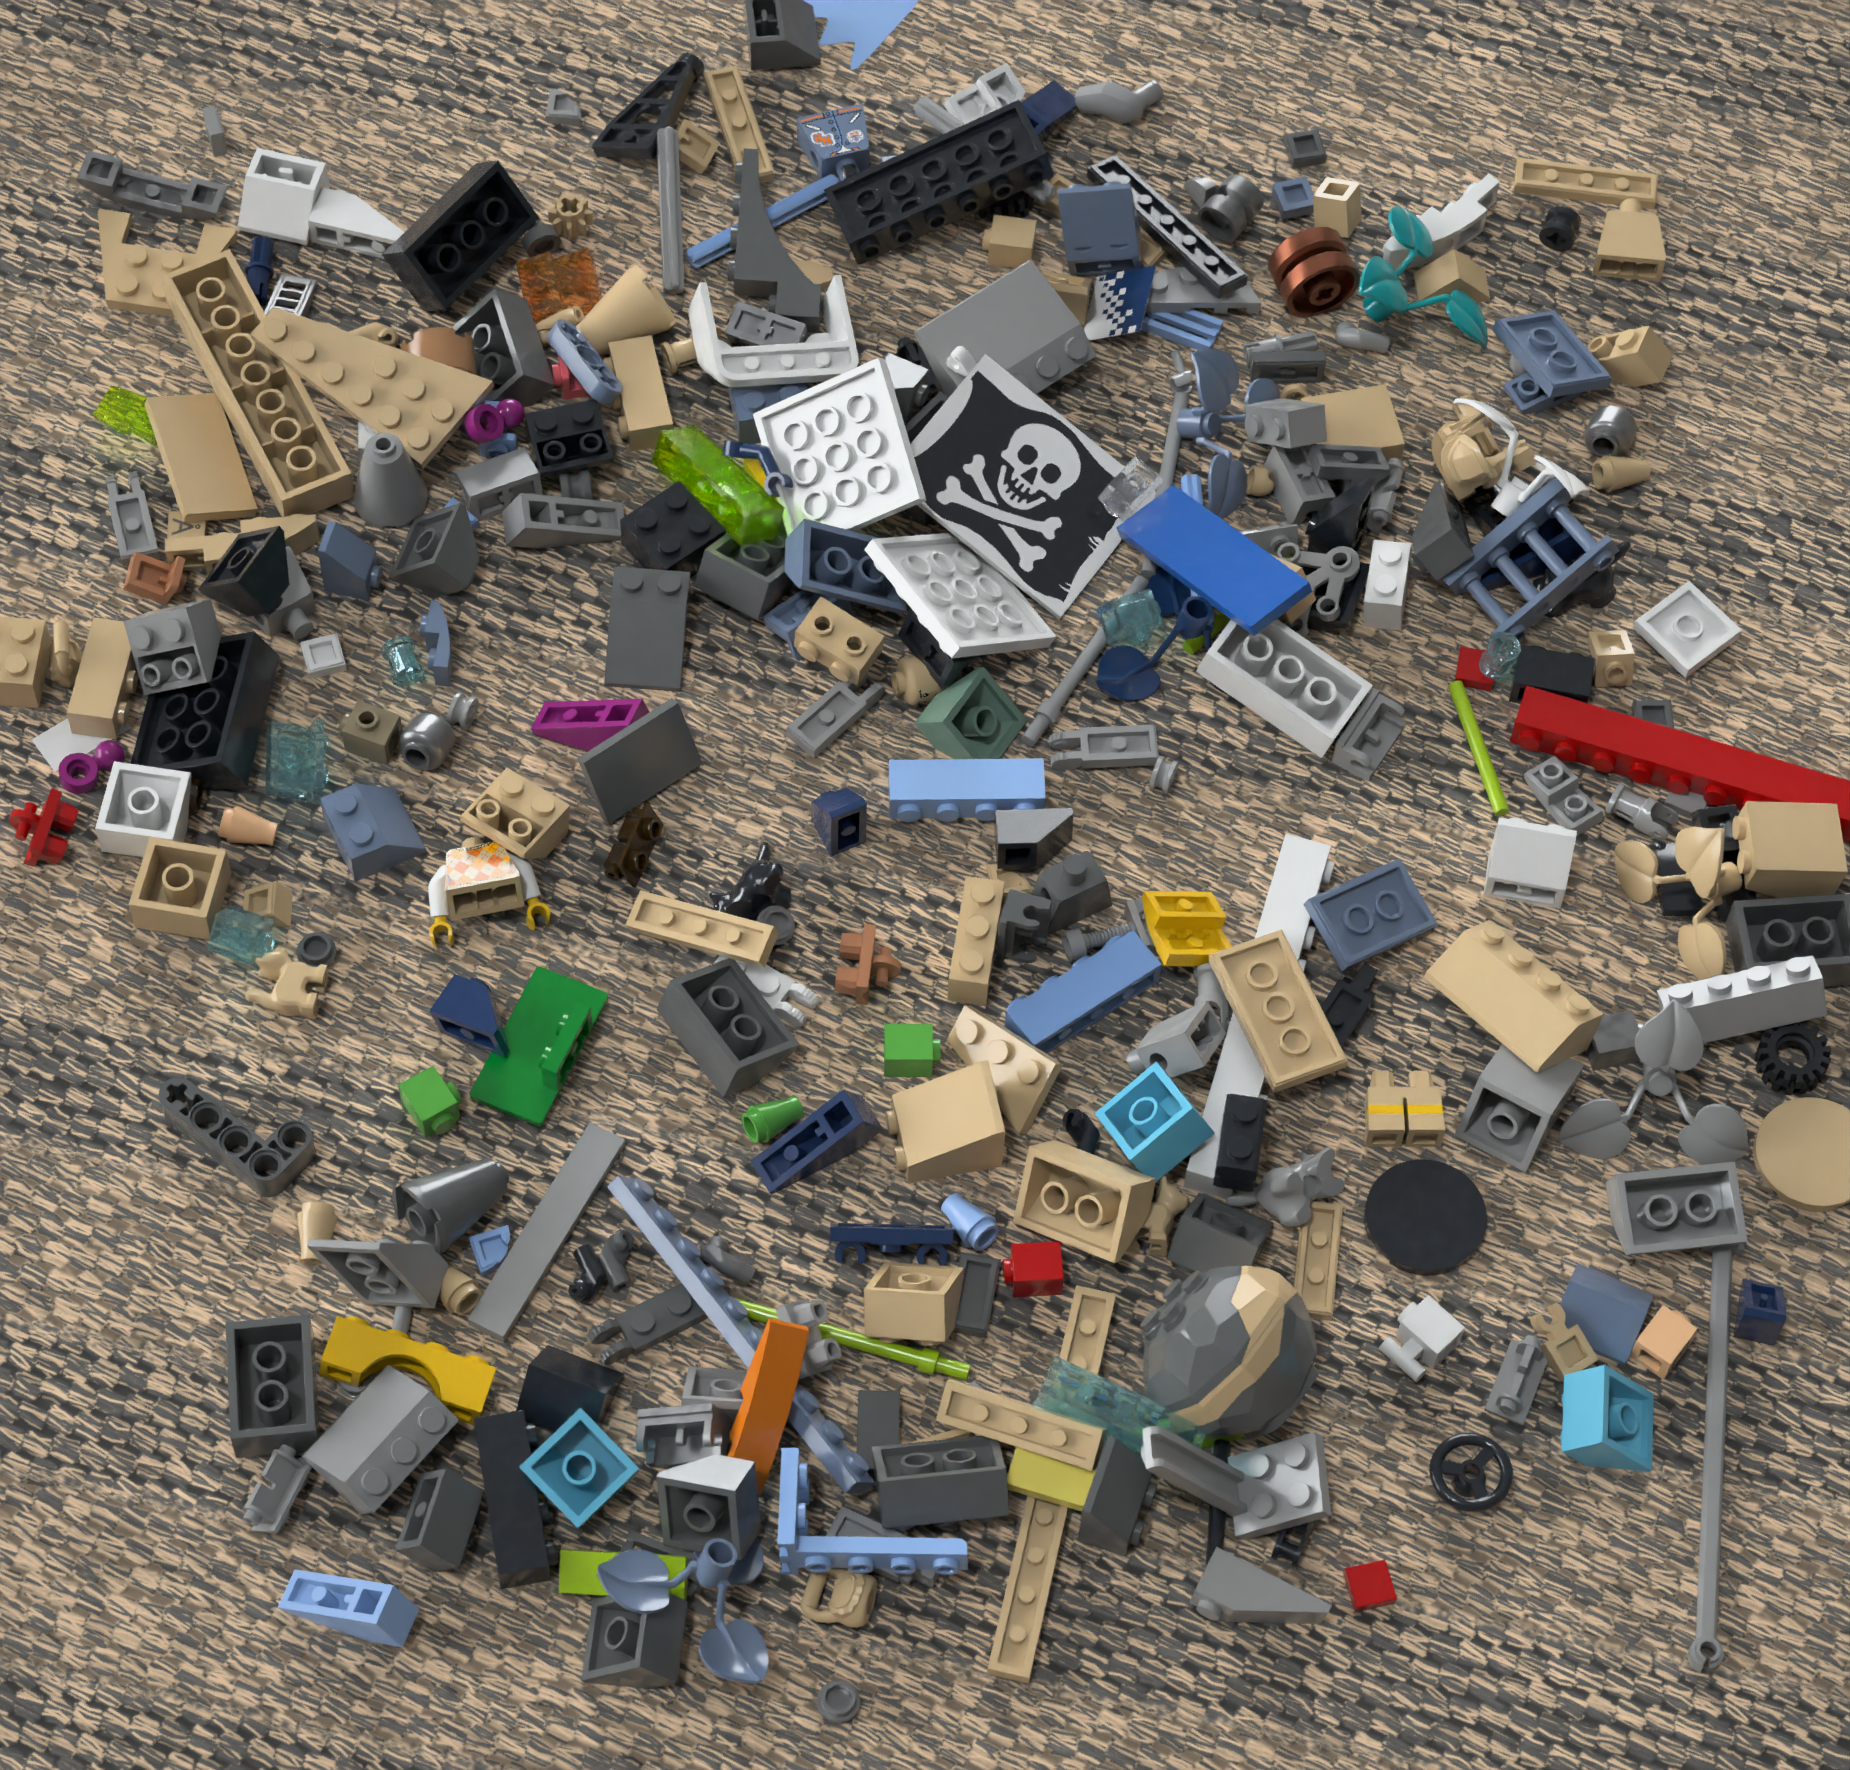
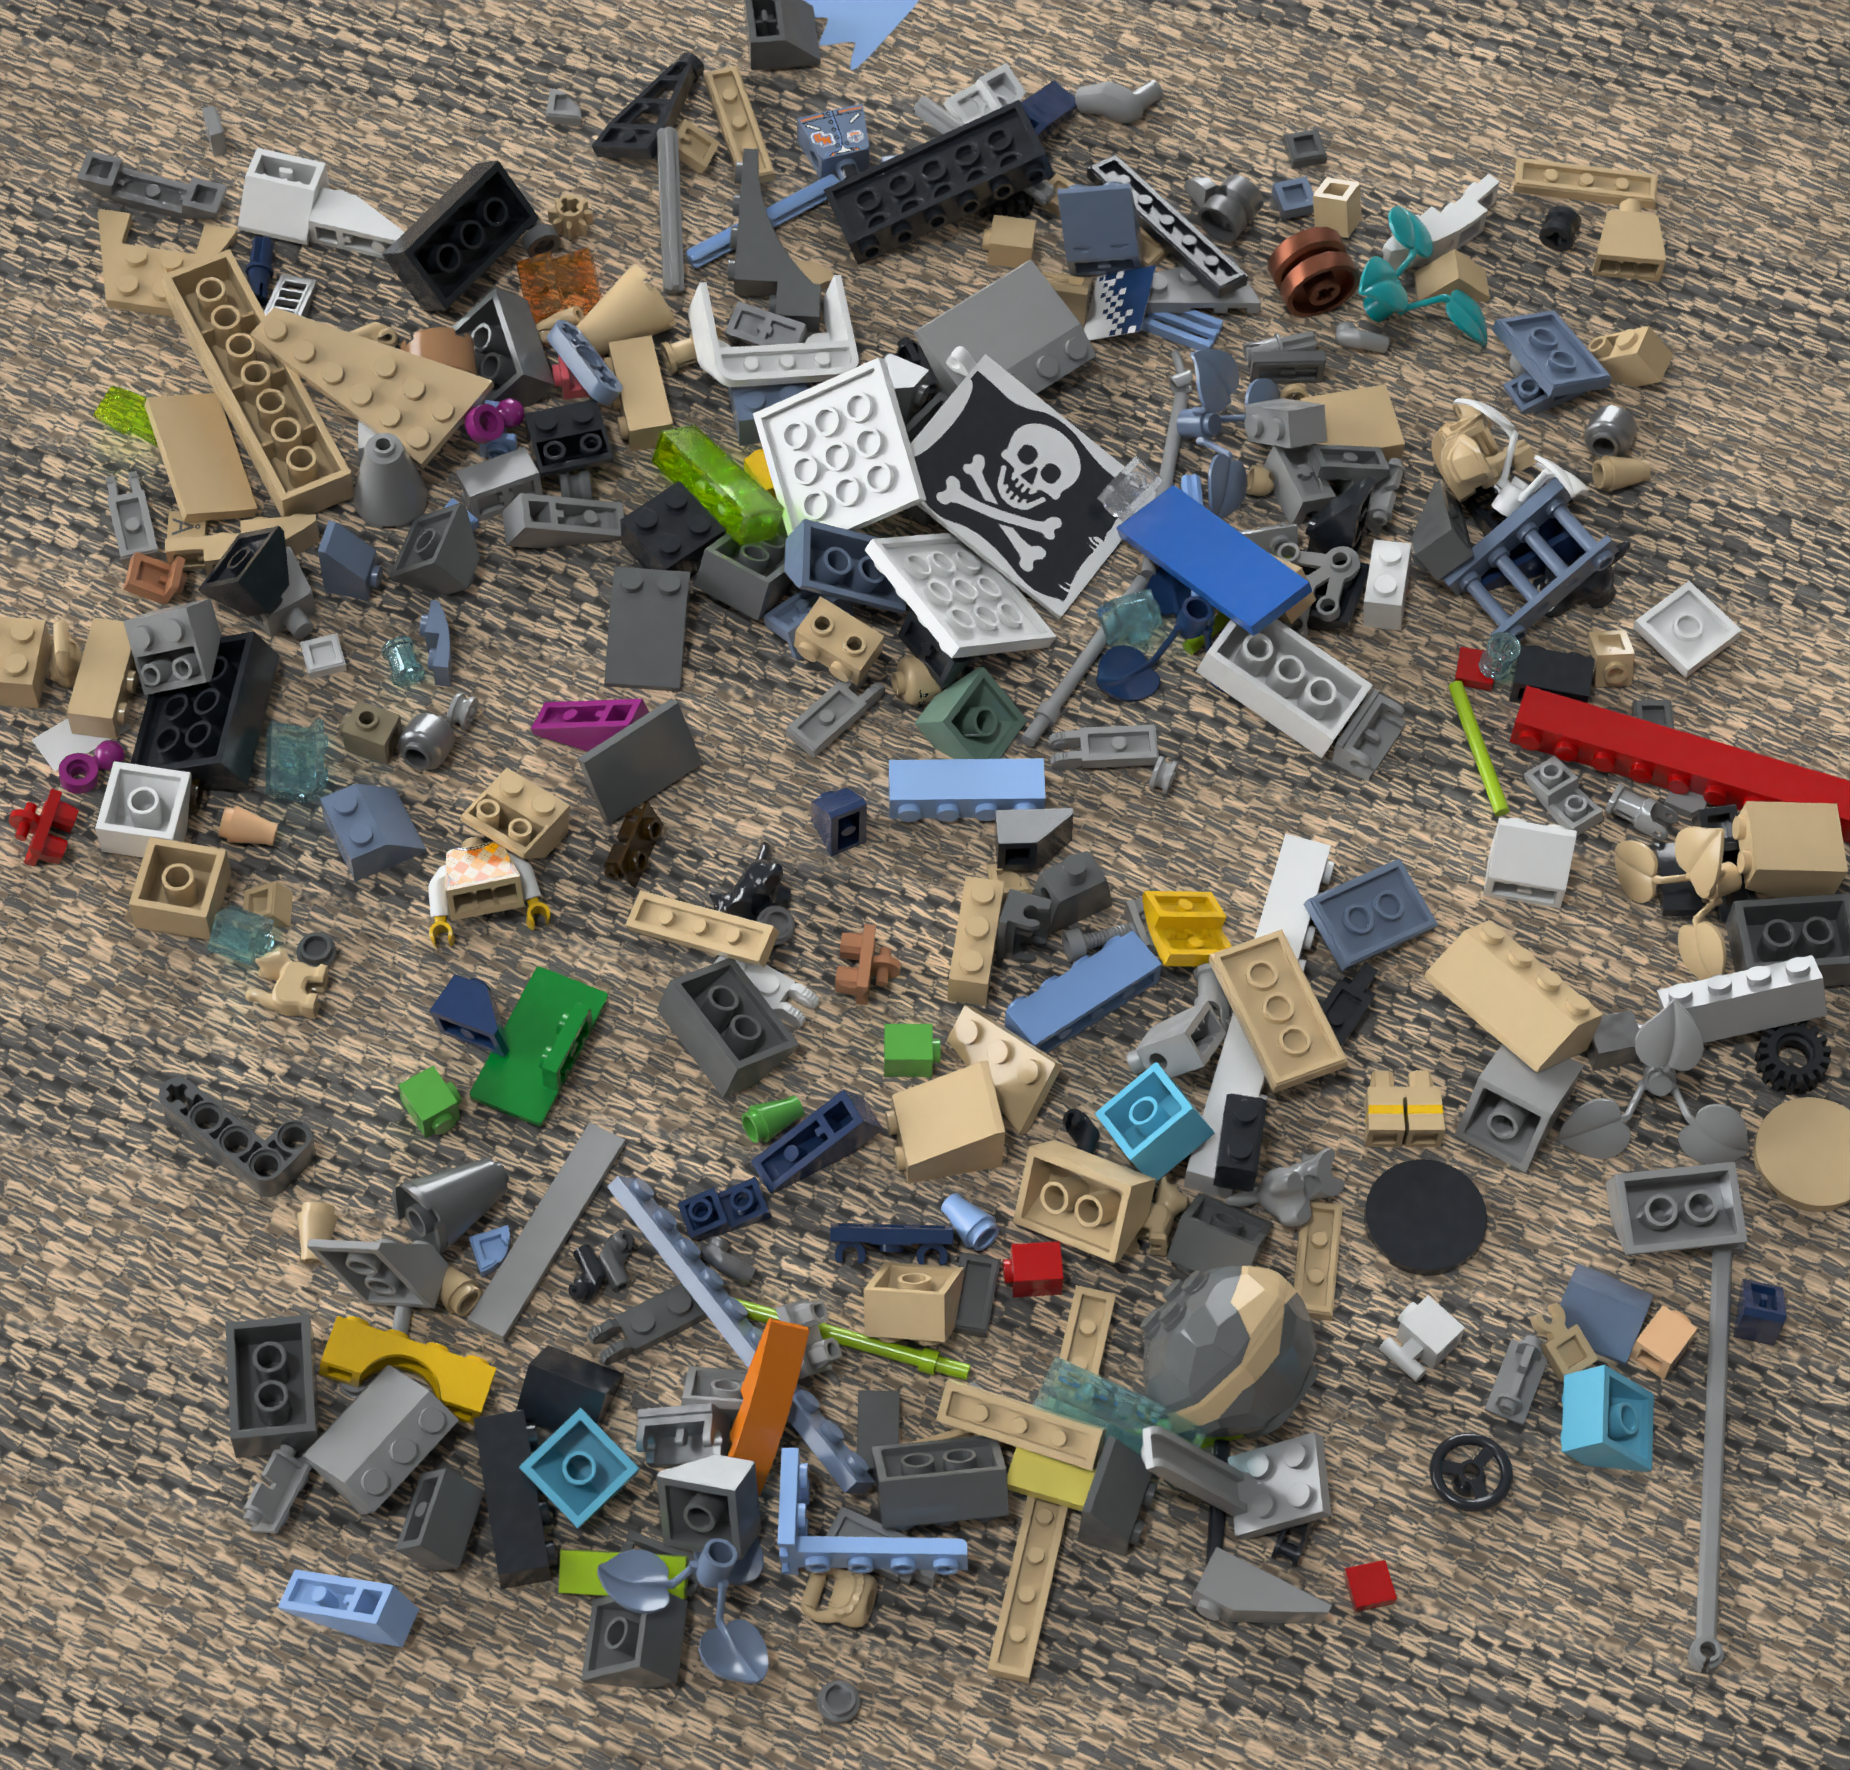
dark blue arm [722,440,793,497] -> none
none -> dark blue slope [677,1177,772,1241]

